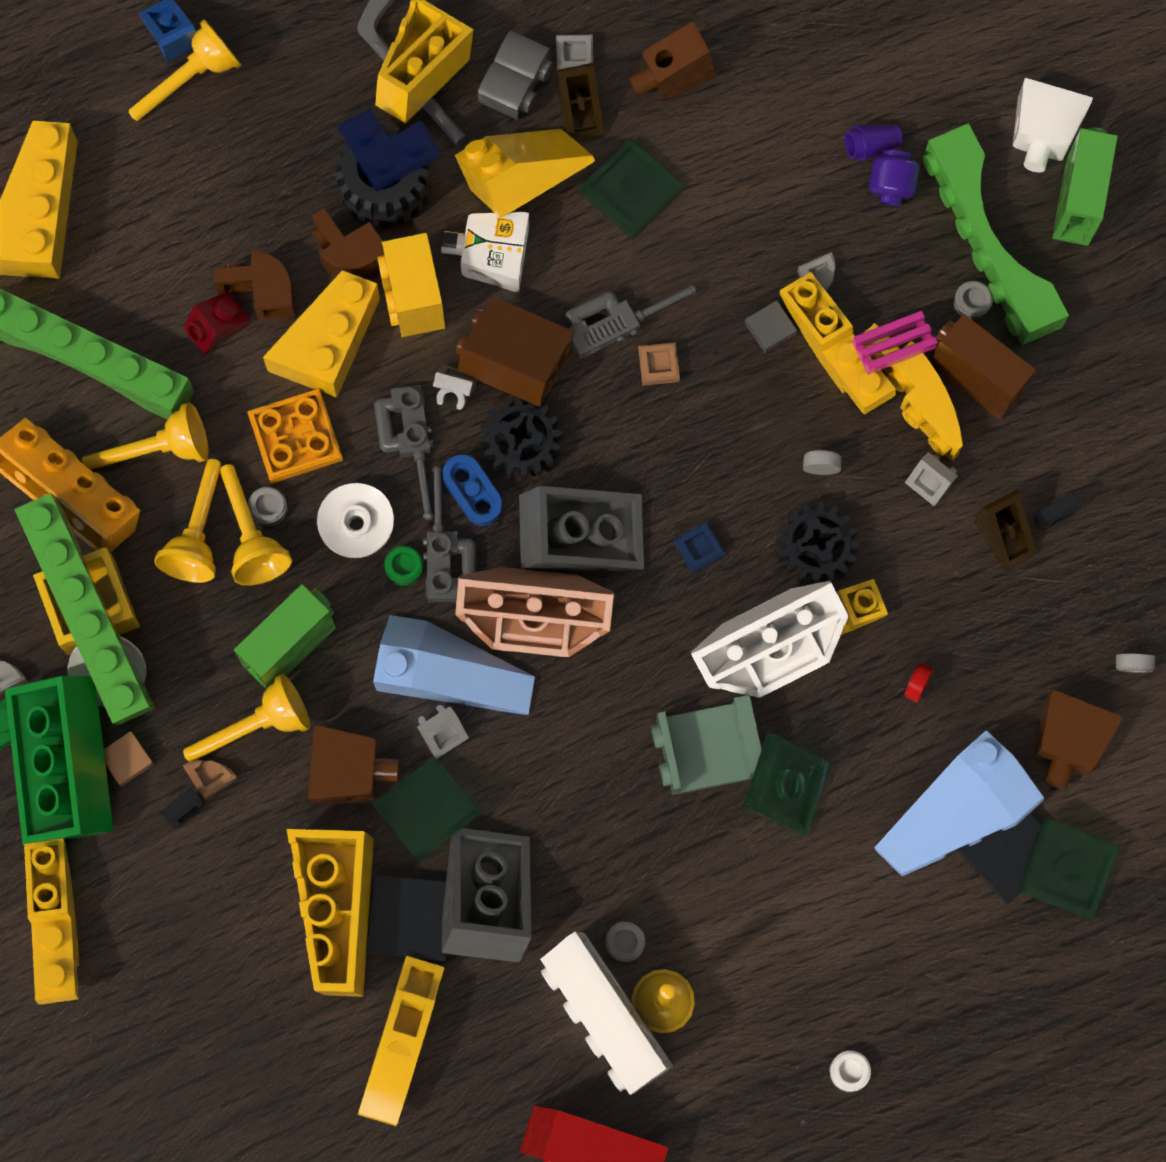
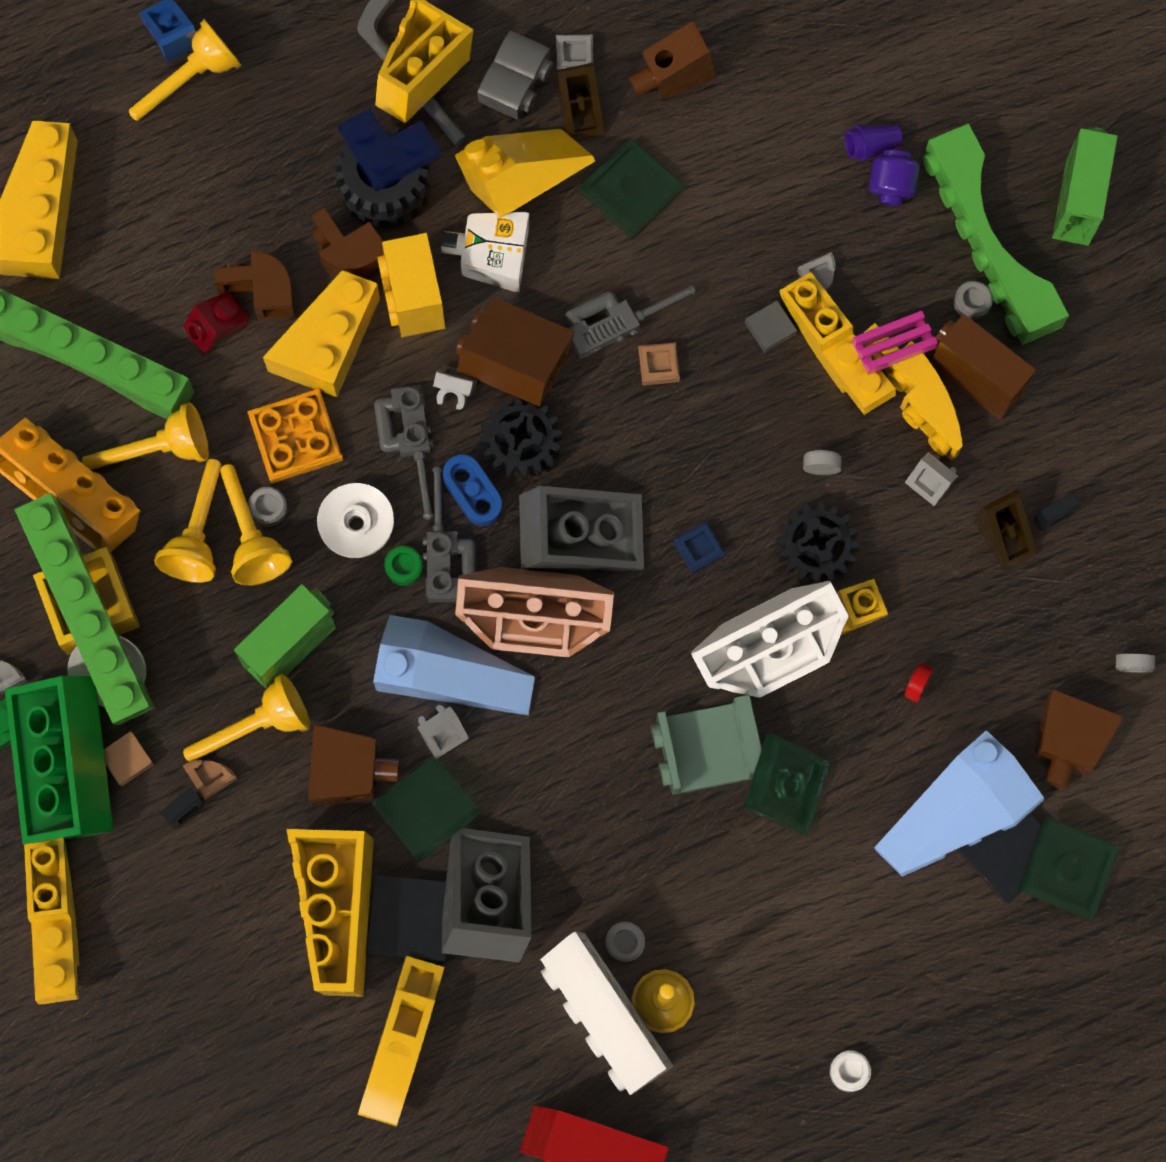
white torso [1013,78,1093,172] -> none

